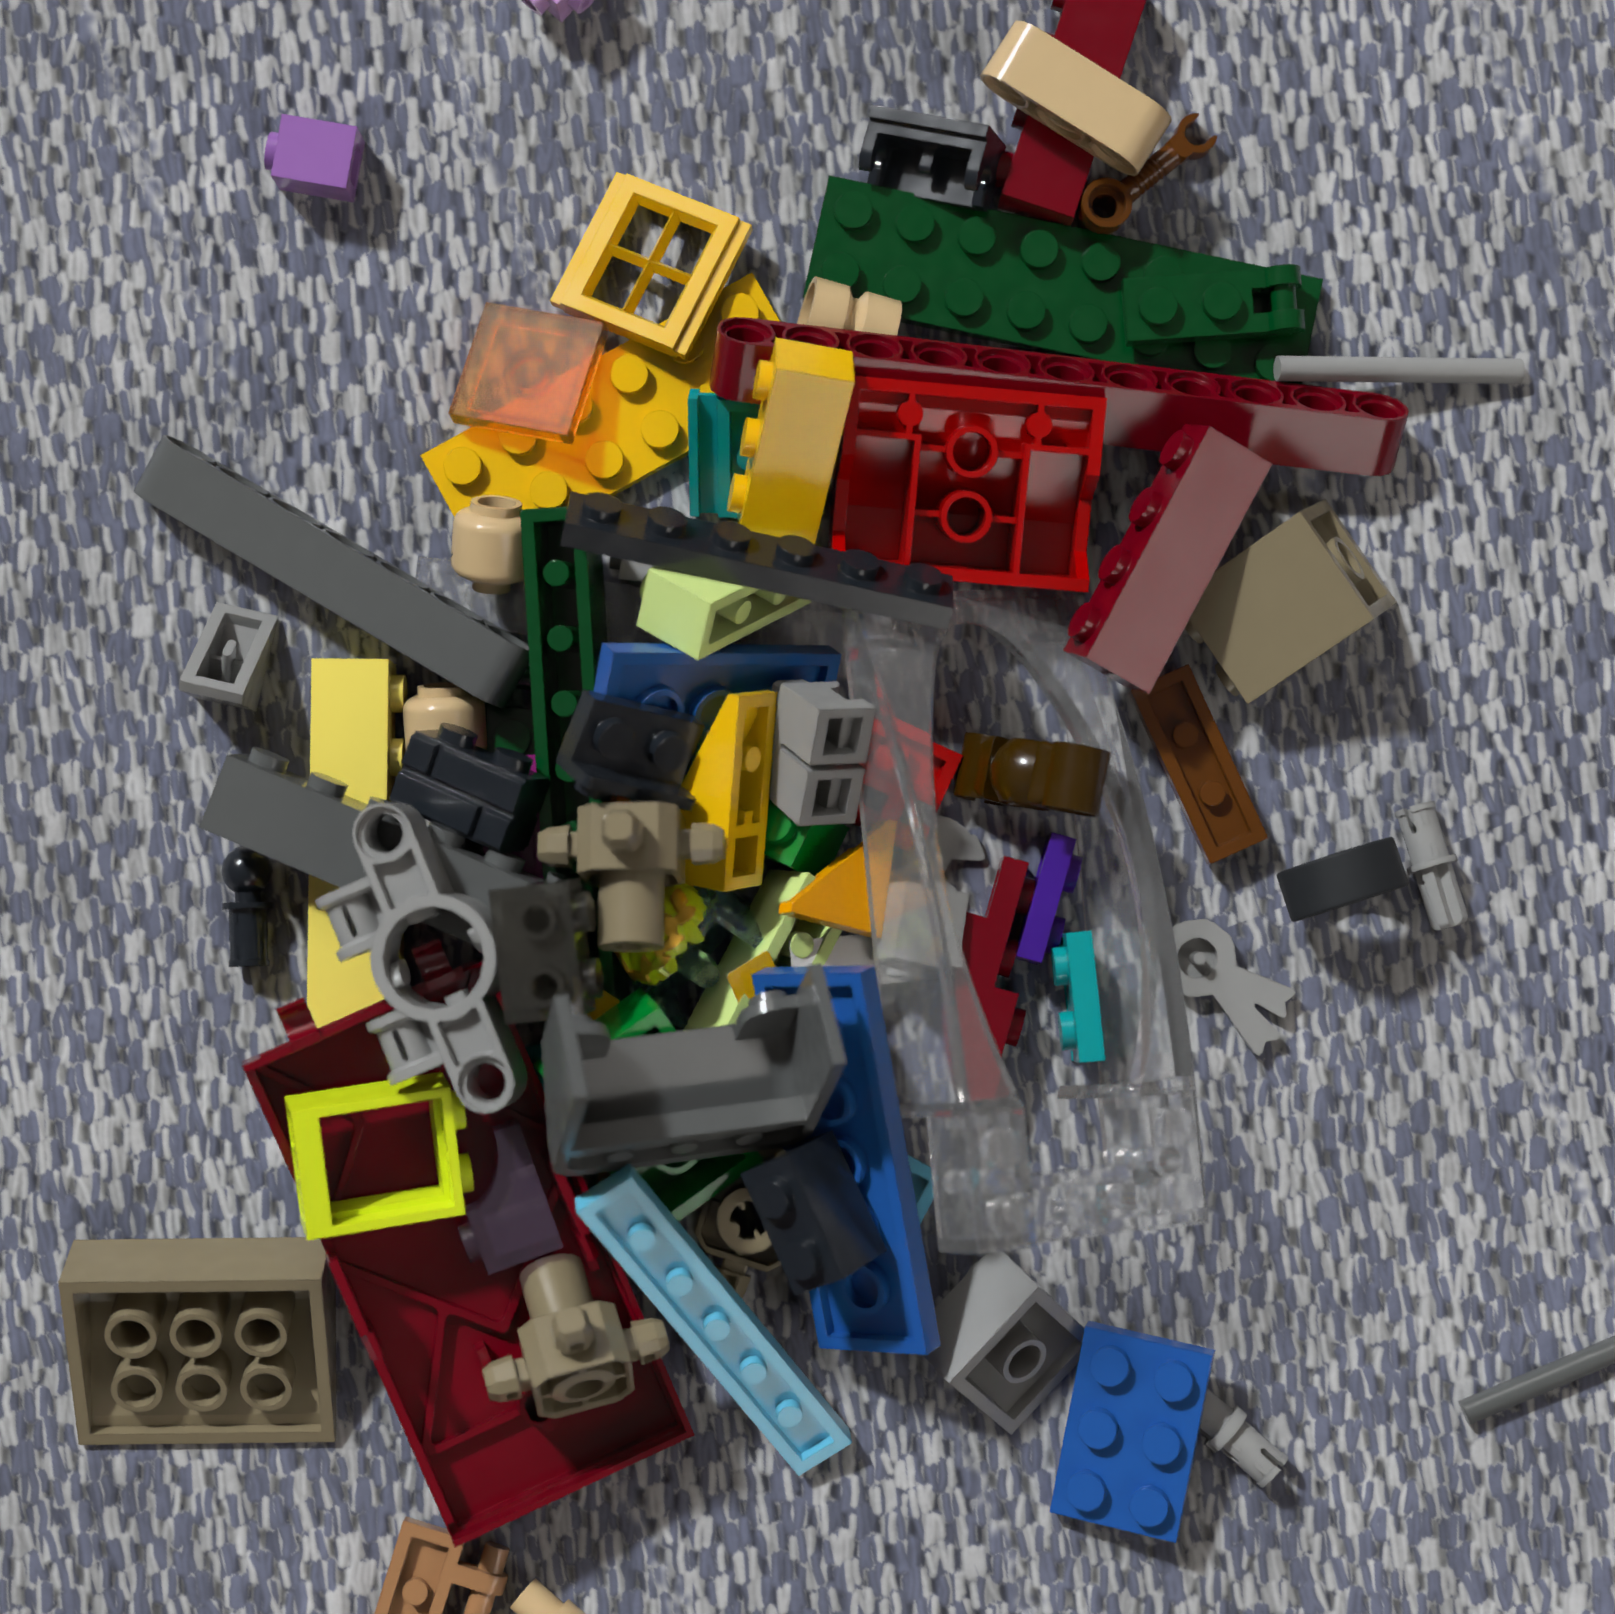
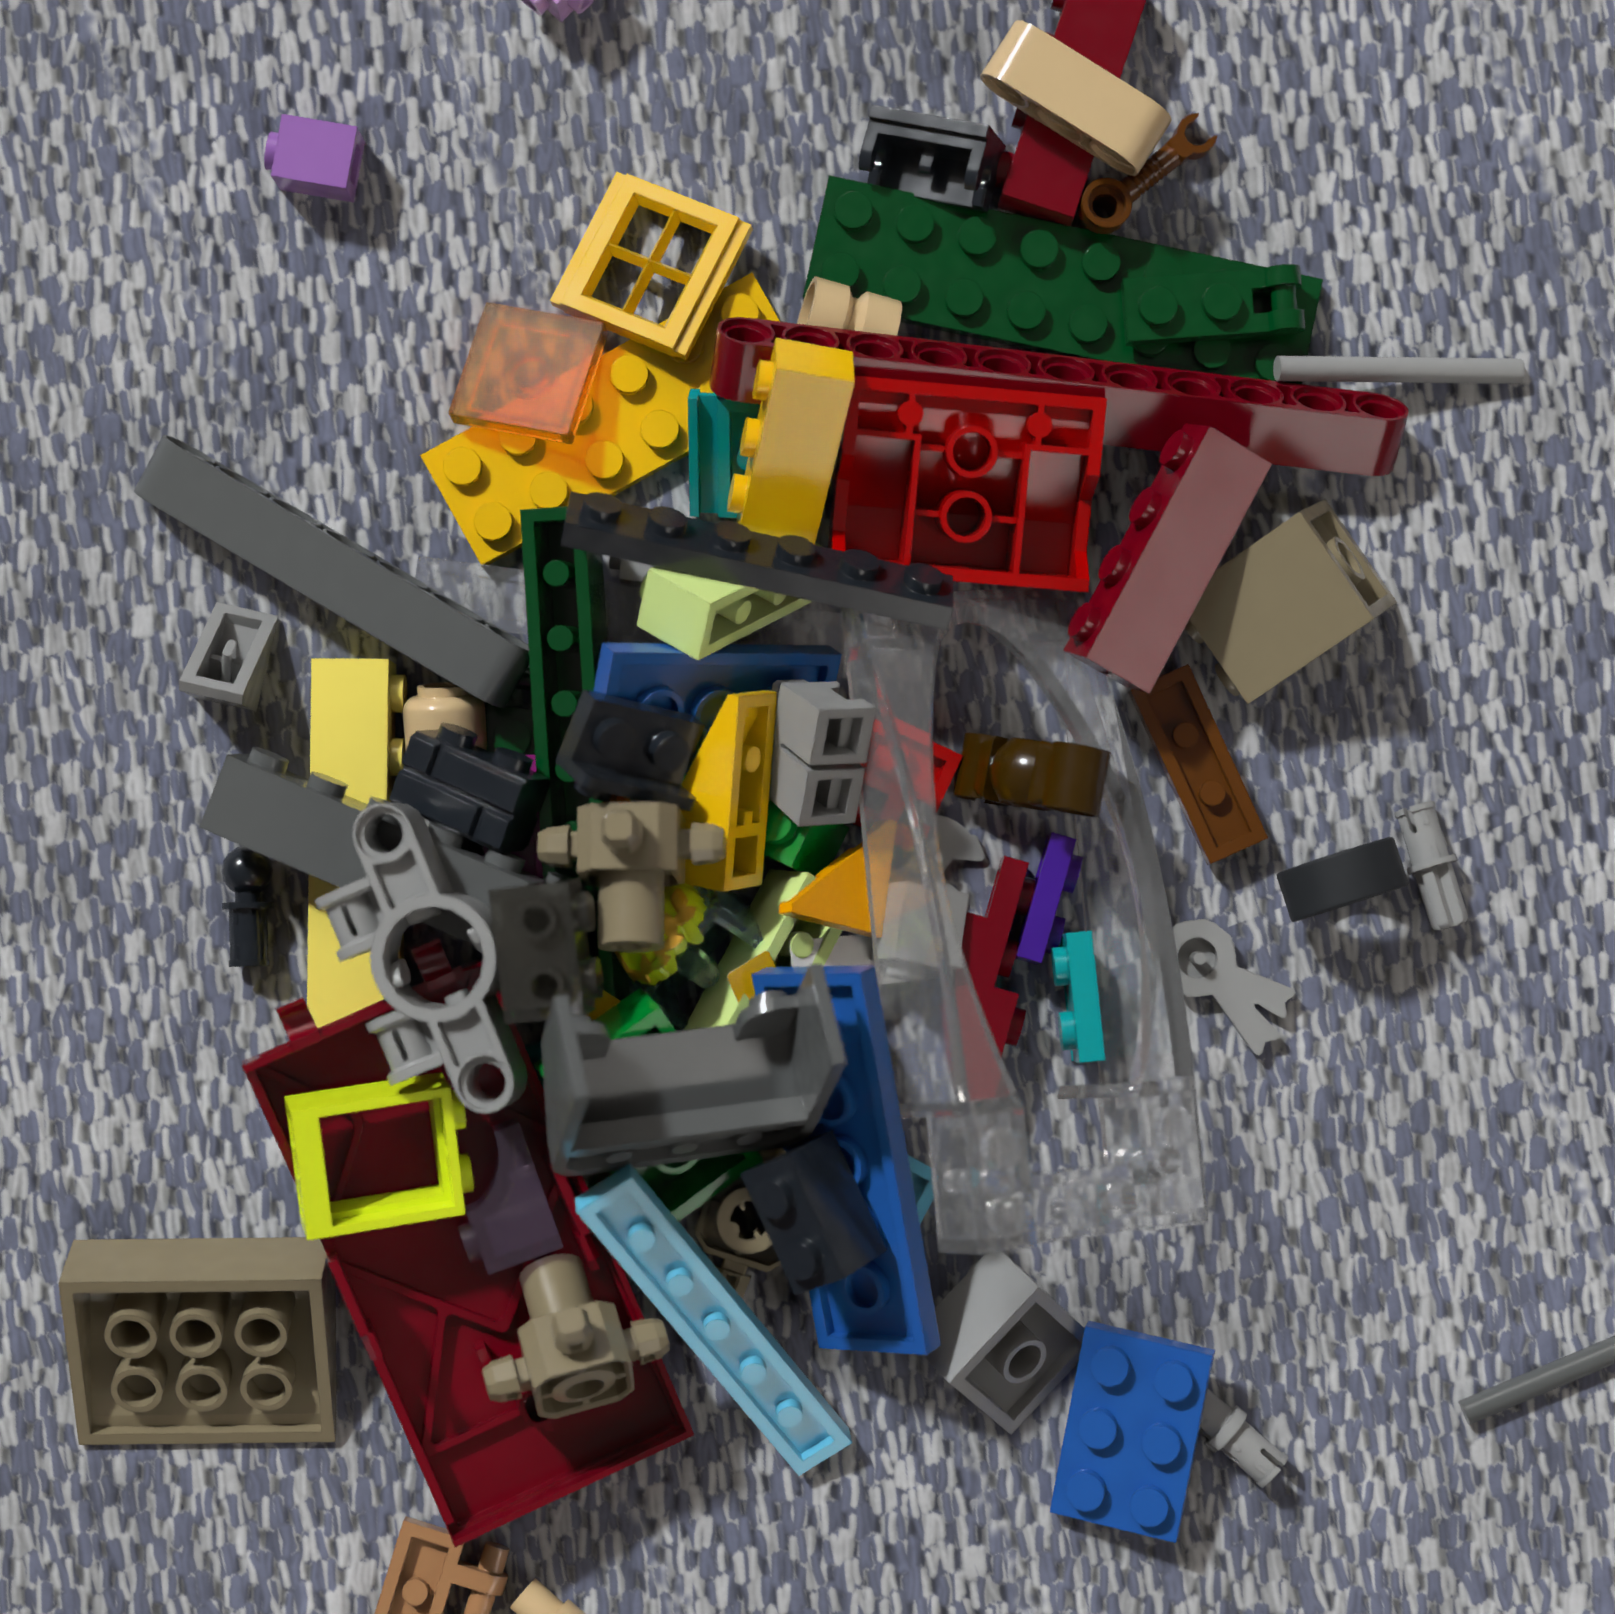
tan head [451,495,524,595] -> none

